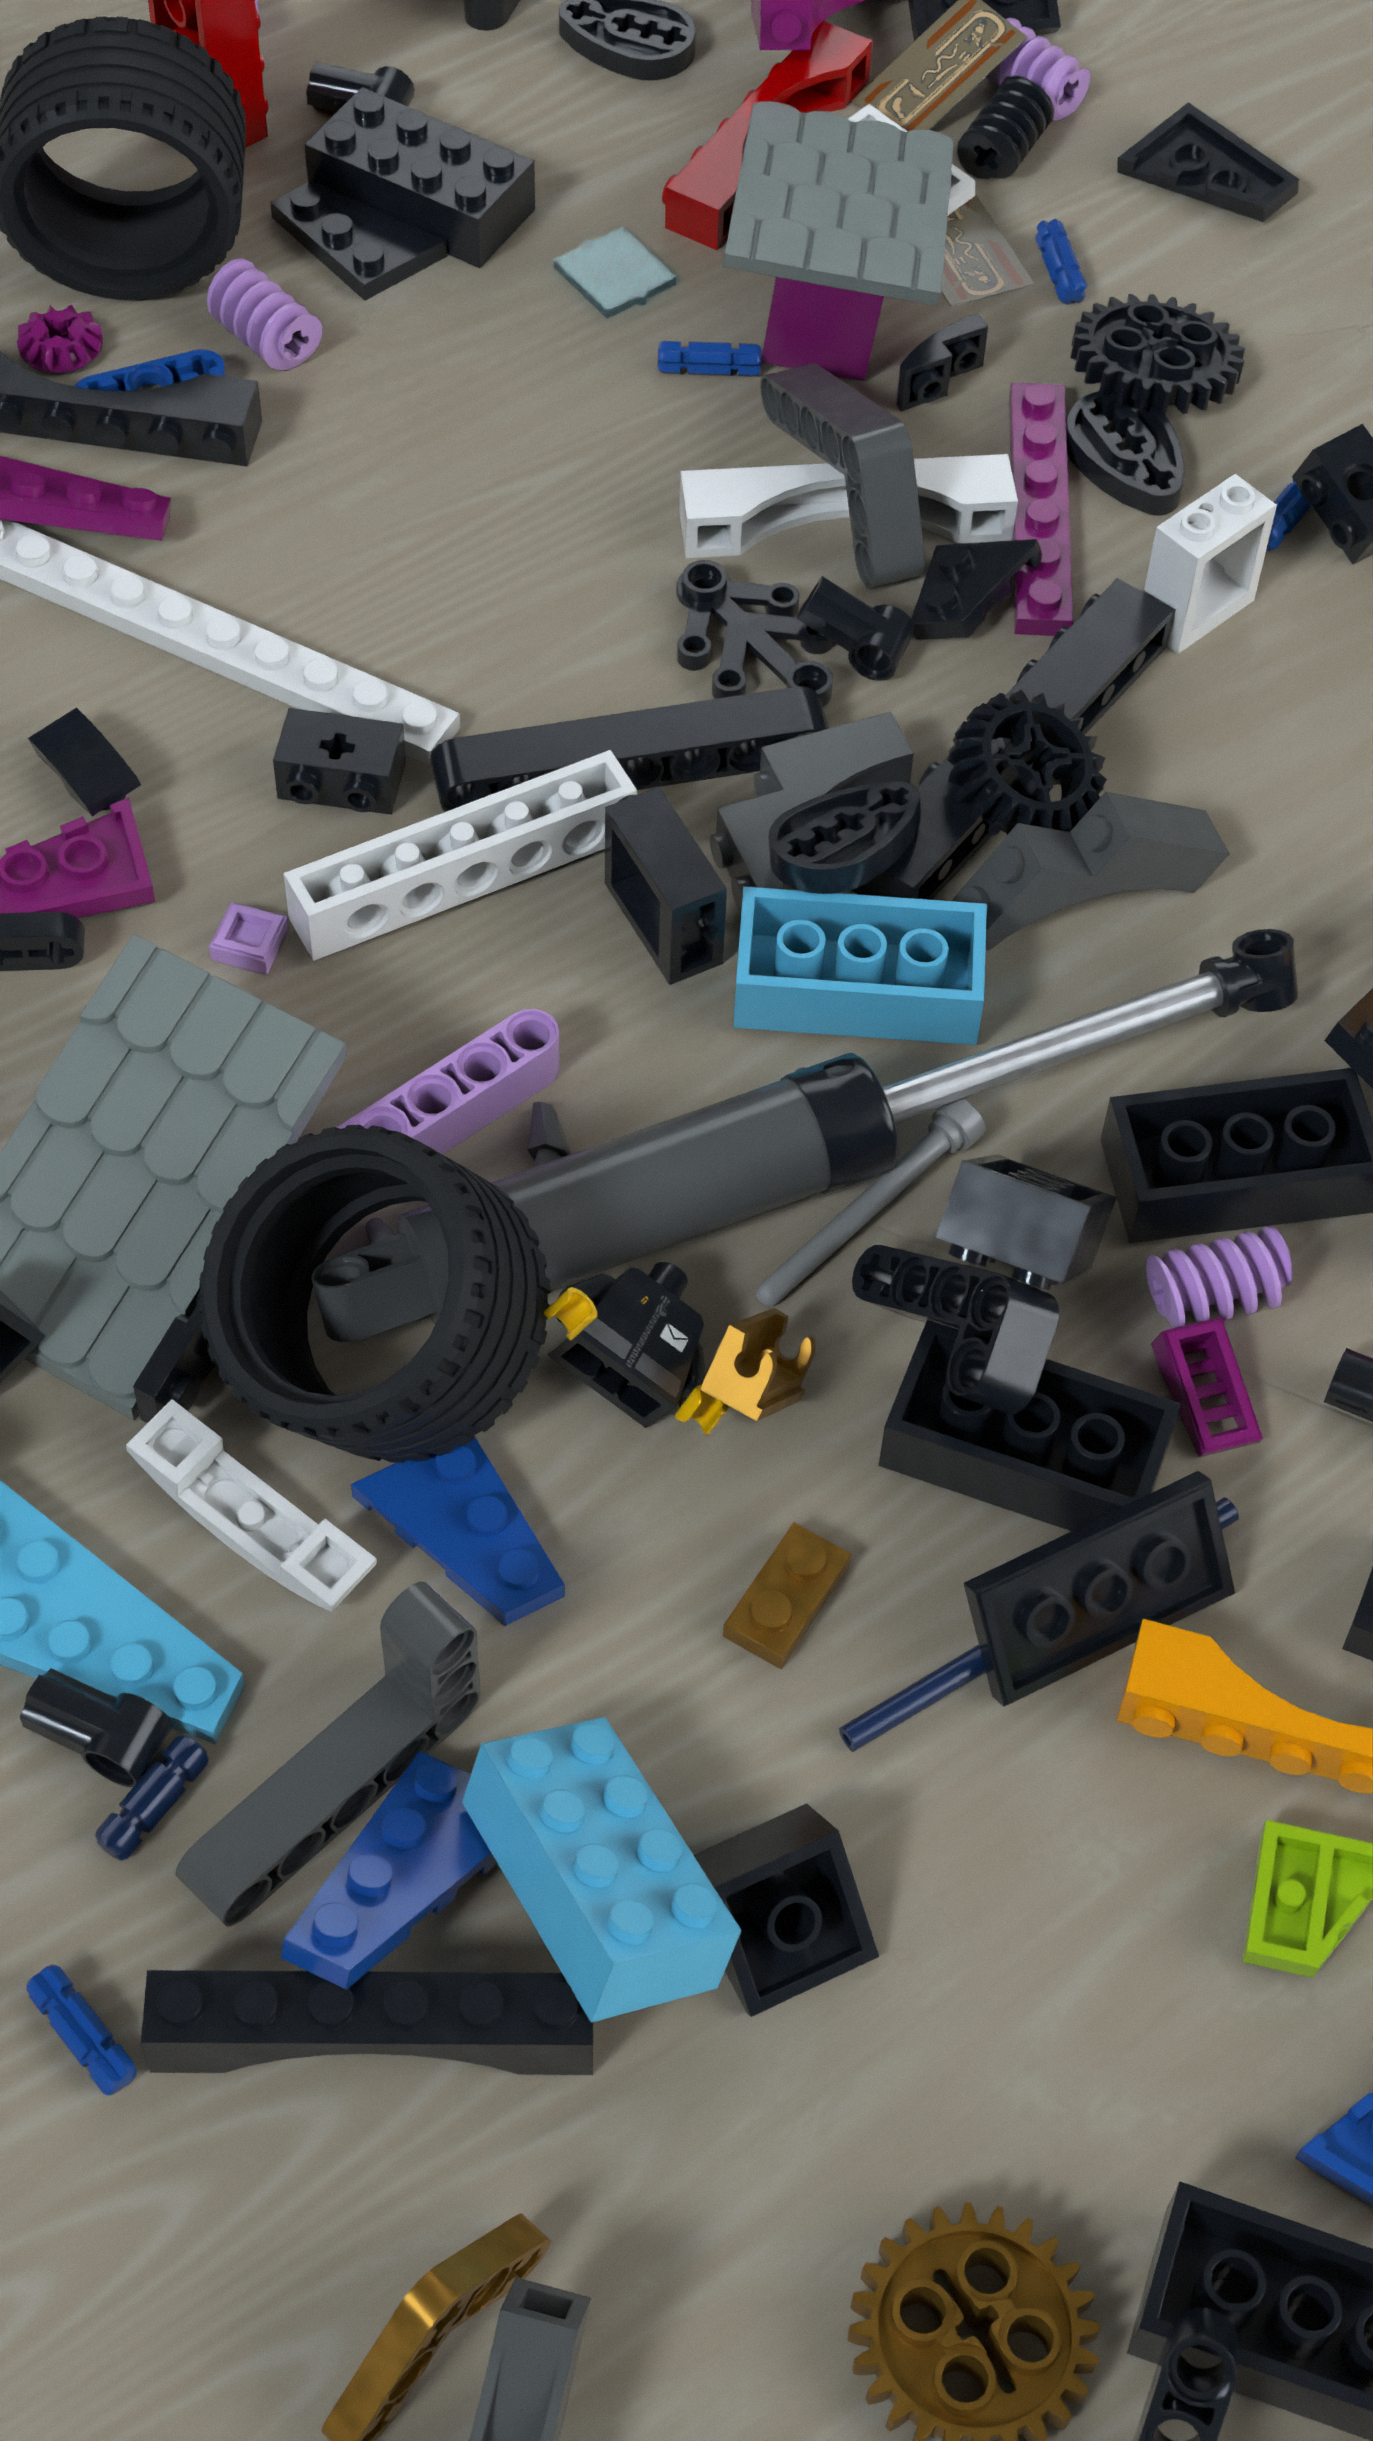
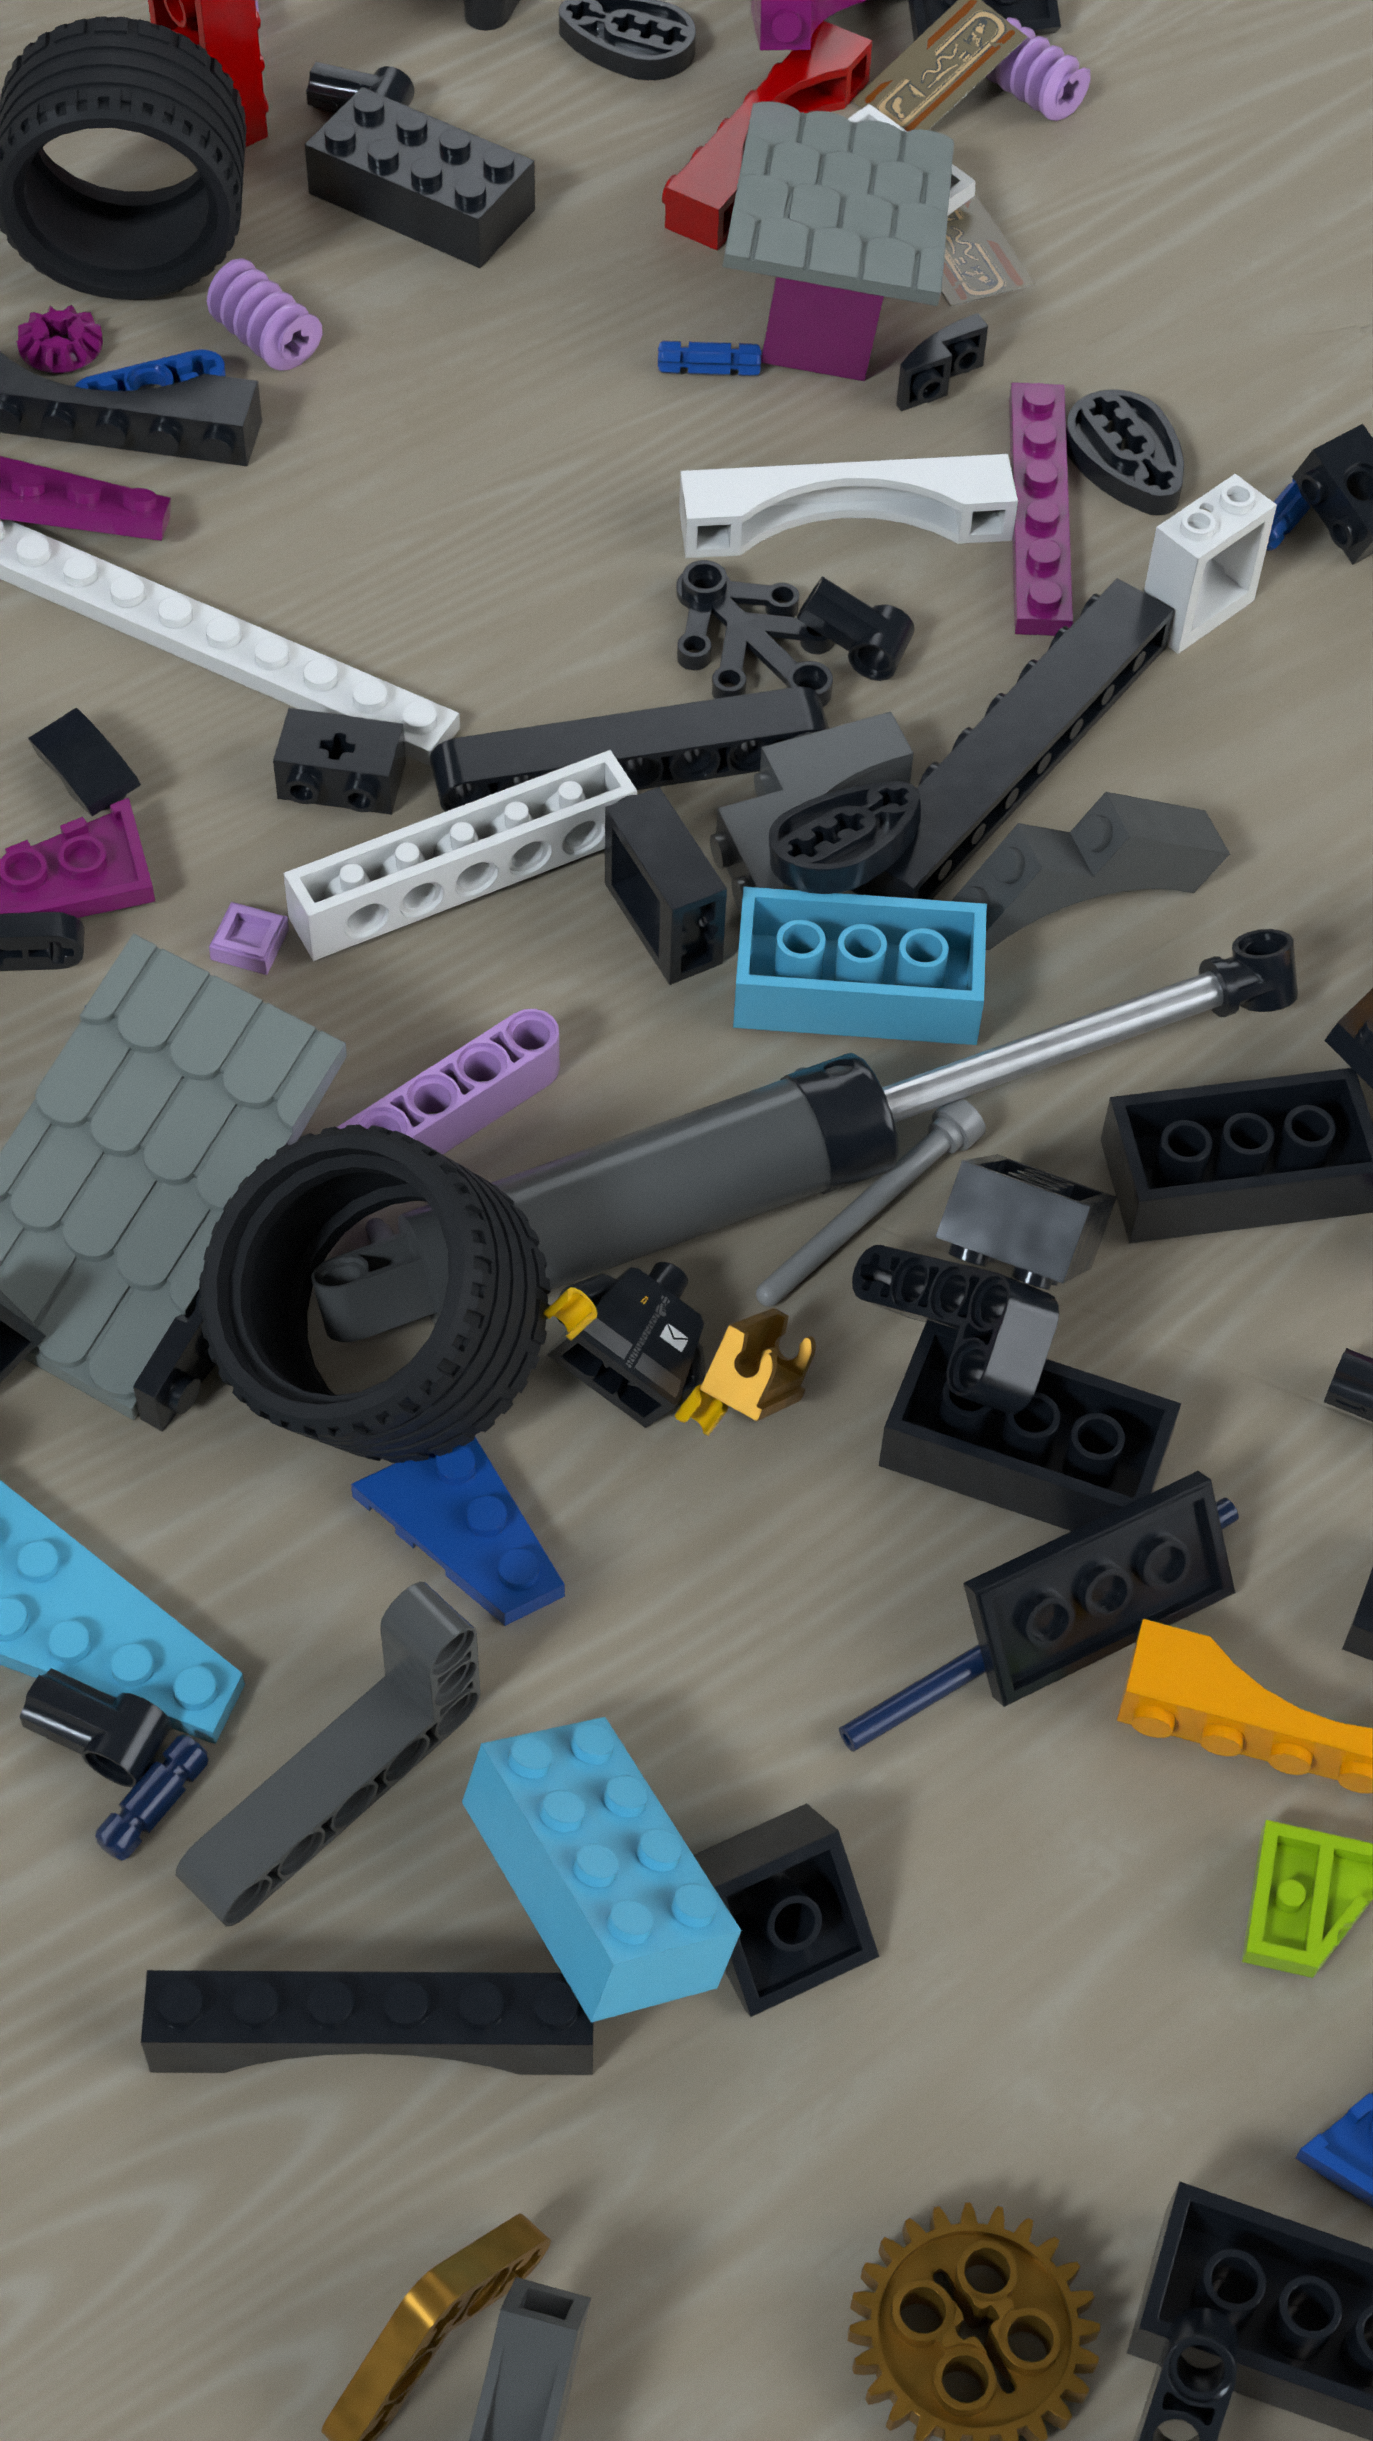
blue axle [26,1964,137,2095] -> none
white slope [126,1399,377,1612] -> none
black wing [270,180,447,301] -> none
blue wing [281,1751,498,1990] -> none
dark grey bar [527,1102,571,1168] -> none
clear light blue piece [554,226,676,319] -> none
pearl gold plate [723,1522,852,1669] -> none
dark grey beam [760,363,925,589] -> none
black wing [911,539,1043,640] -> none
black gear [947,690,1107,837] -> none
black piece [957,75,1054,179] -> none
blue axle [1035,219,1087,304] -> none
black gear [1070,294,1245,414] -> none
black wing [1117,102,1299,222] -> none
lavender piece [1145,1226,1292,1329] -> none
magenta slope [1151,1317,1263,1457] -> none

